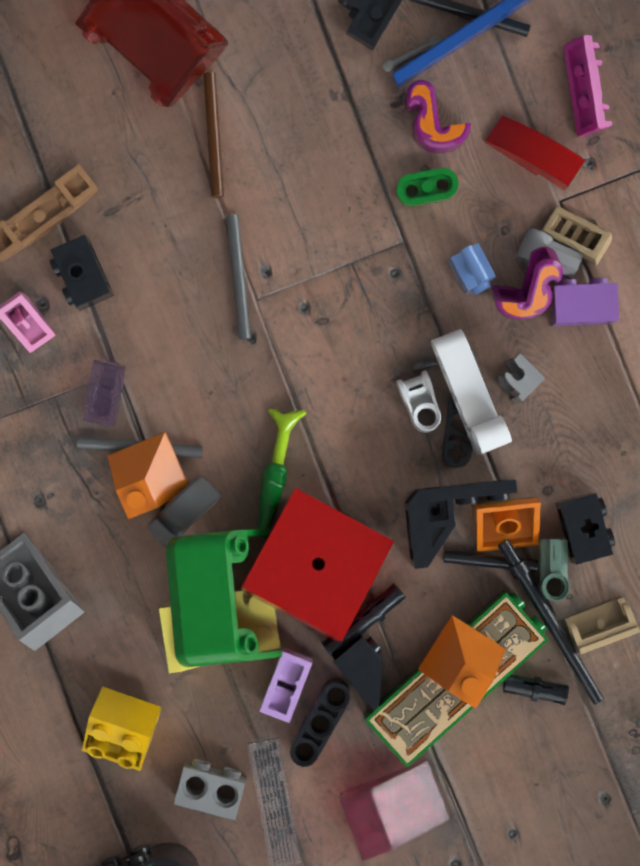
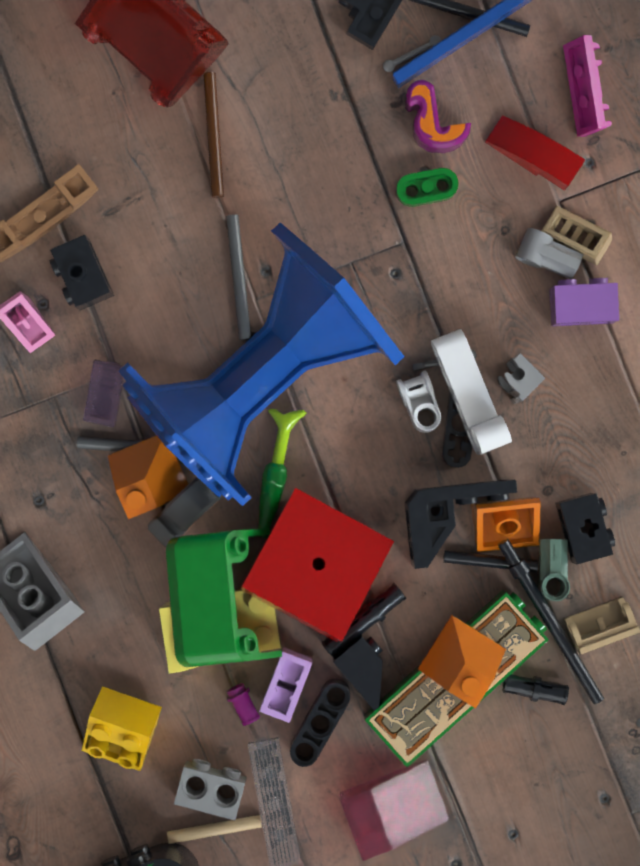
medium blue brick [448,243,496,296] -> none
magenta animal [491,246,563,320] -> none
none -> blue panel [118,222,405,506]
none -> tan bar [167,815,262,844]
none -> magenta pin [226,683,260,726]

